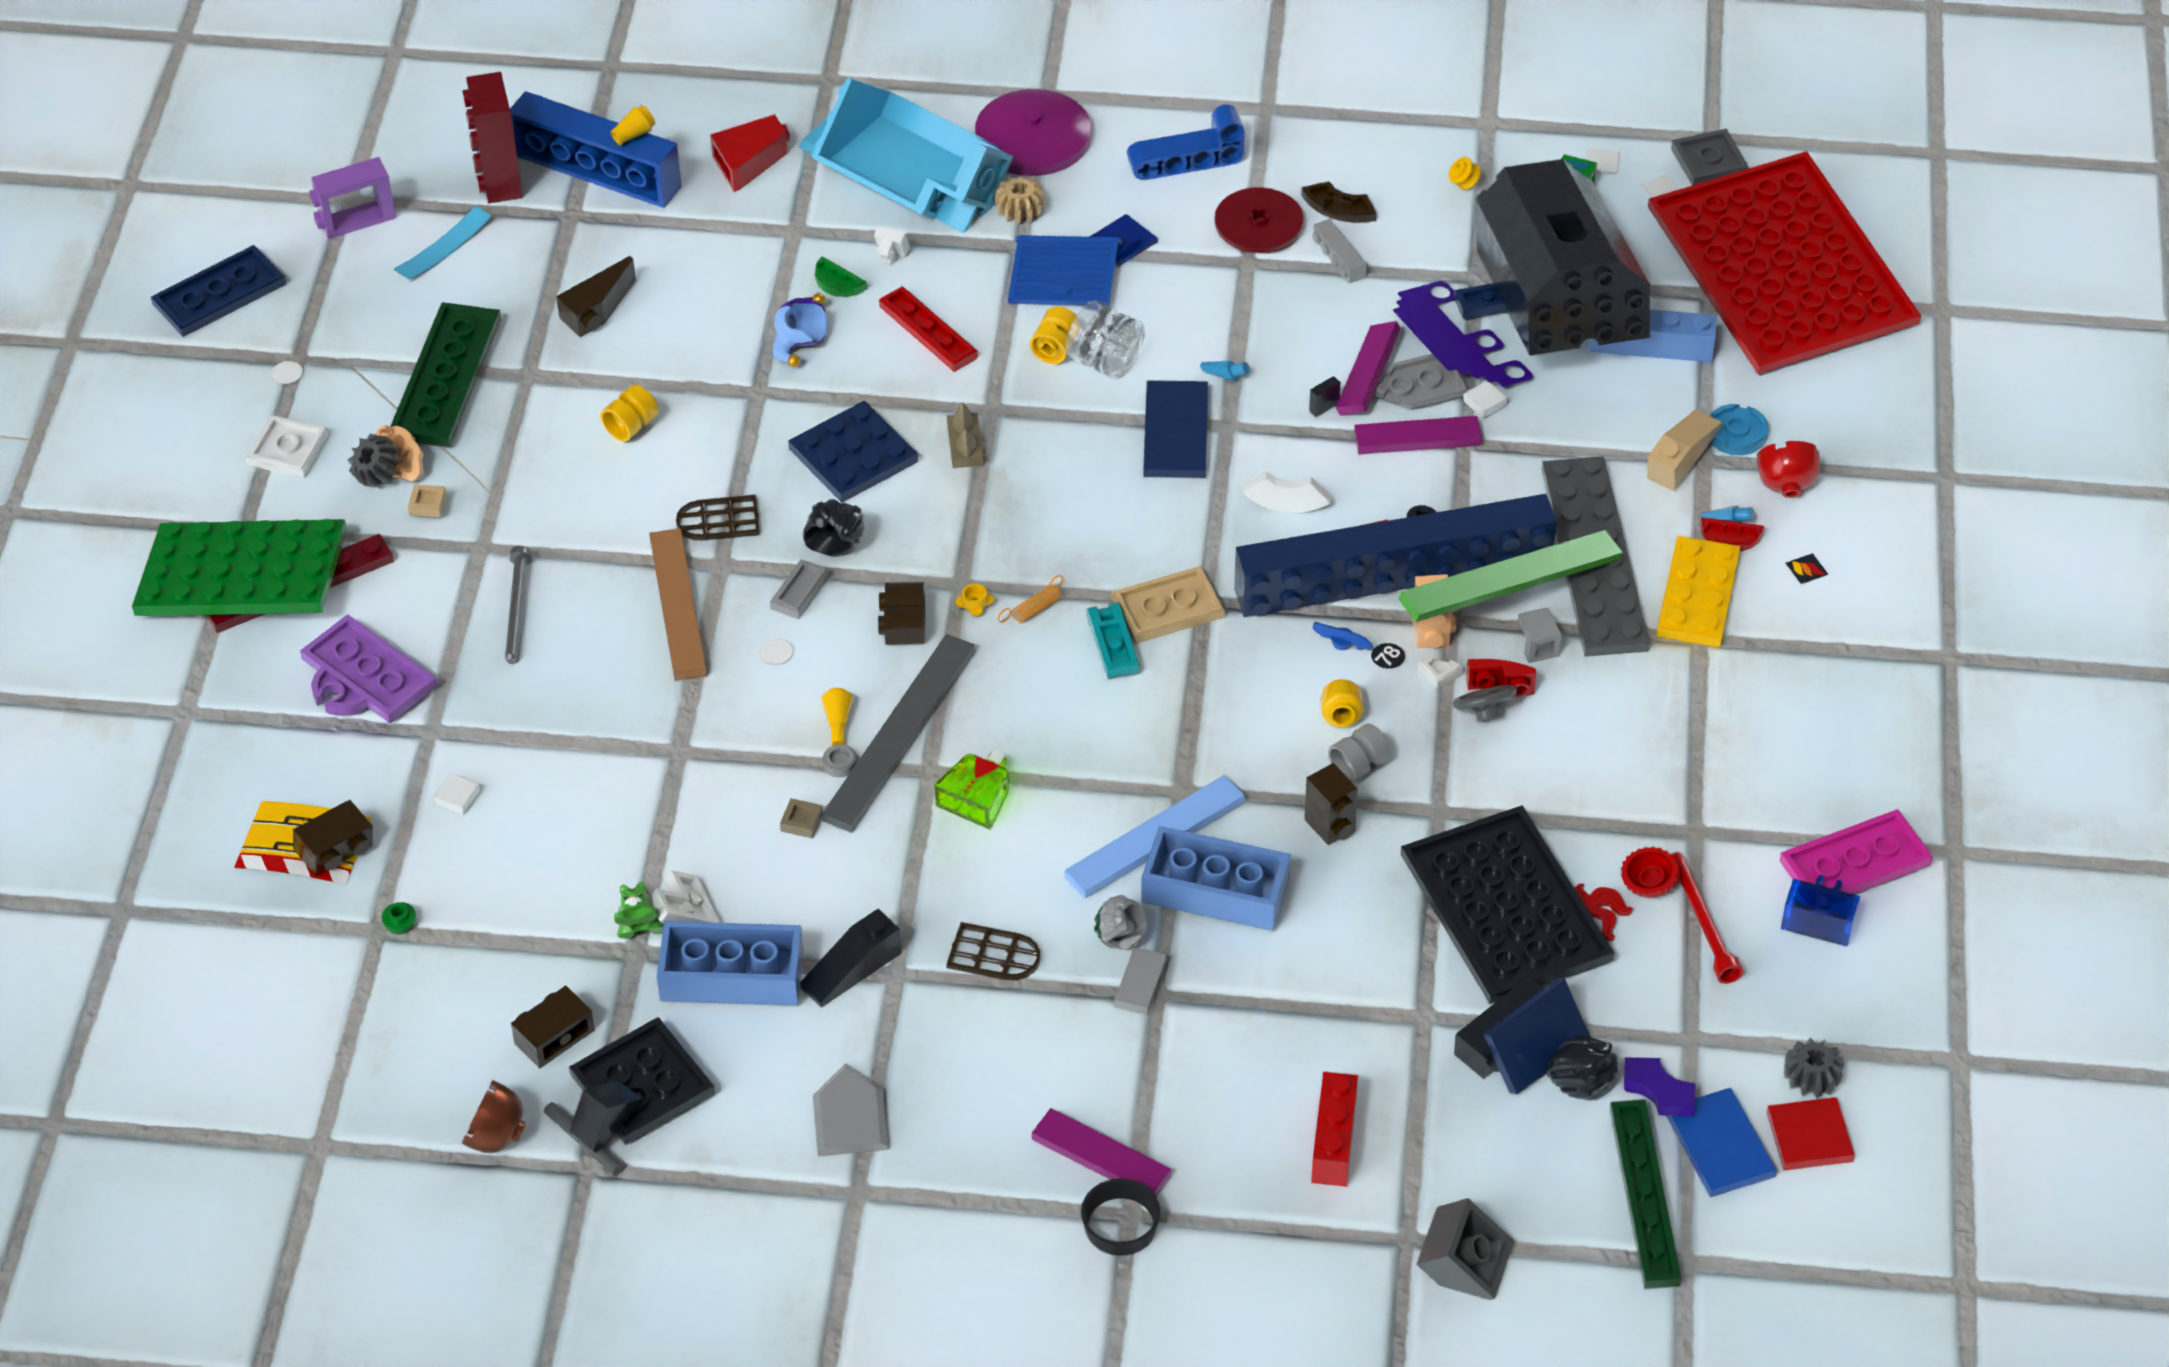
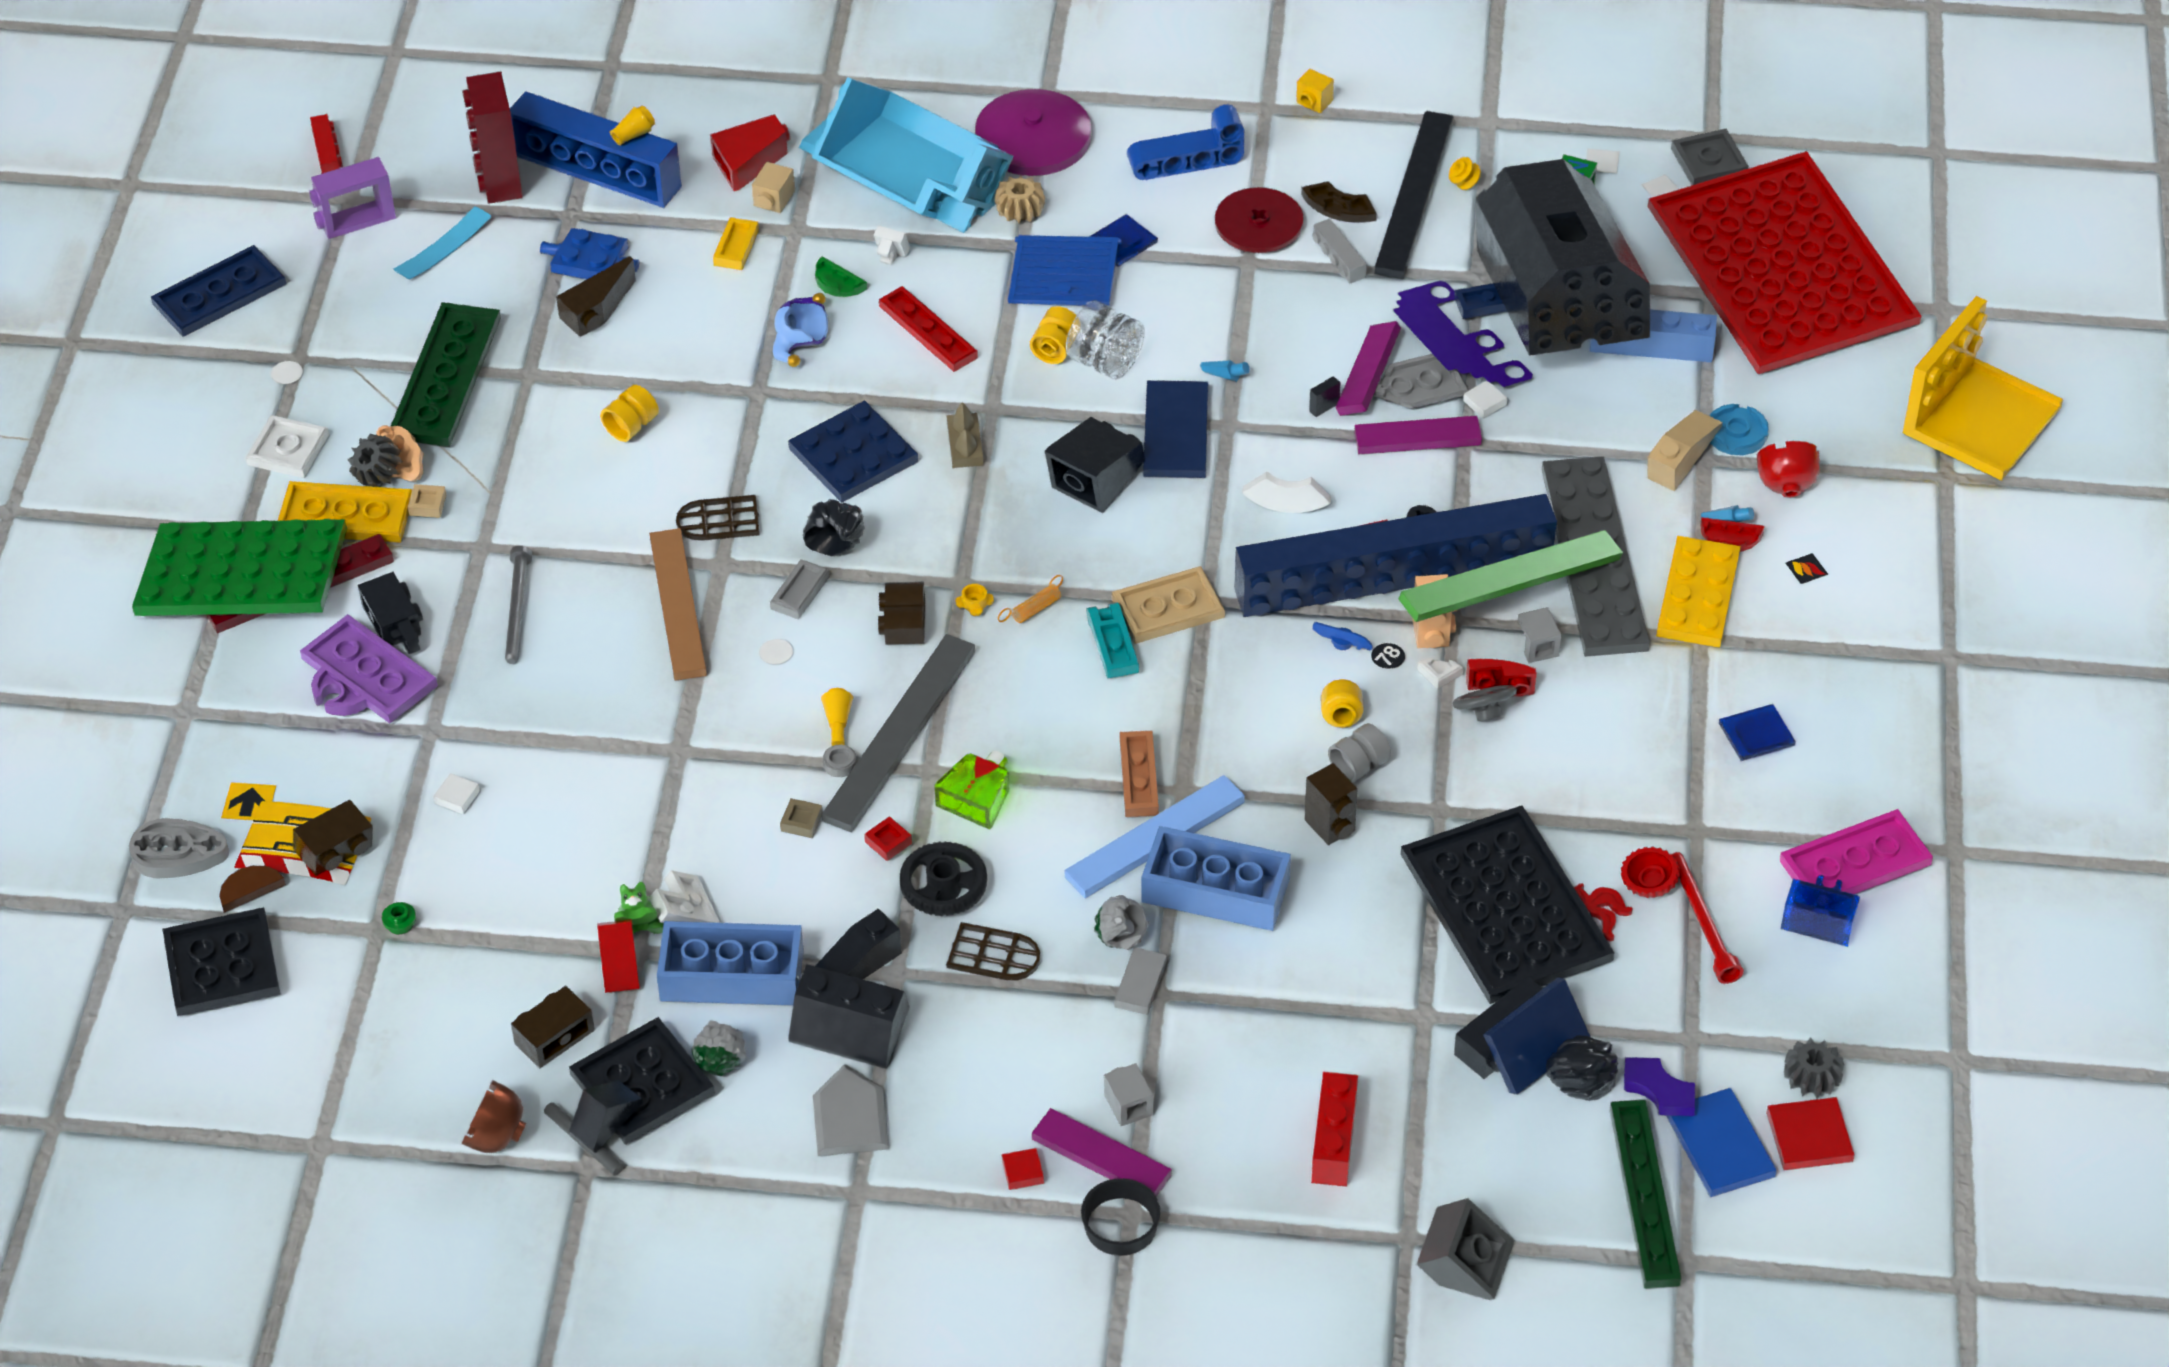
none -> light grey piece [129,818,229,878]
none -> black plate [162,907,281,1017]
none -> reddish brown tile [219,865,286,913]
none -> yellow sticker [221,782,277,821]
none -> yellow tile [277,481,412,543]
none -> red piece [310,114,343,174]
none -> black hinge [358,572,423,654]
none -> blue plate [540,228,640,279]
none -> red tile [597,919,640,993]
none -> piece [691,1020,746,1077]
none -> yellow tile [713,217,759,270]
none -> tan brick [752,162,795,213]
none -> black slope [788,964,910,1069]
none -> red plate [864,816,912,861]
none -> black wheel [899,841,987,916]
none -> red tile [1002,1148,1044,1190]
none -> black slope [1045,417,1145,513]
none -> light grey brick [1104,1063,1153,1127]
none -> nougat plate [1120,730,1159,817]
none -> yellow plate [1296,68,1334,114]
none -> black tile [1374,110,1454,279]
none -> clear blue piece [1718,704,1796,761]
none -> yellow bracket [1903,296,2063,481]

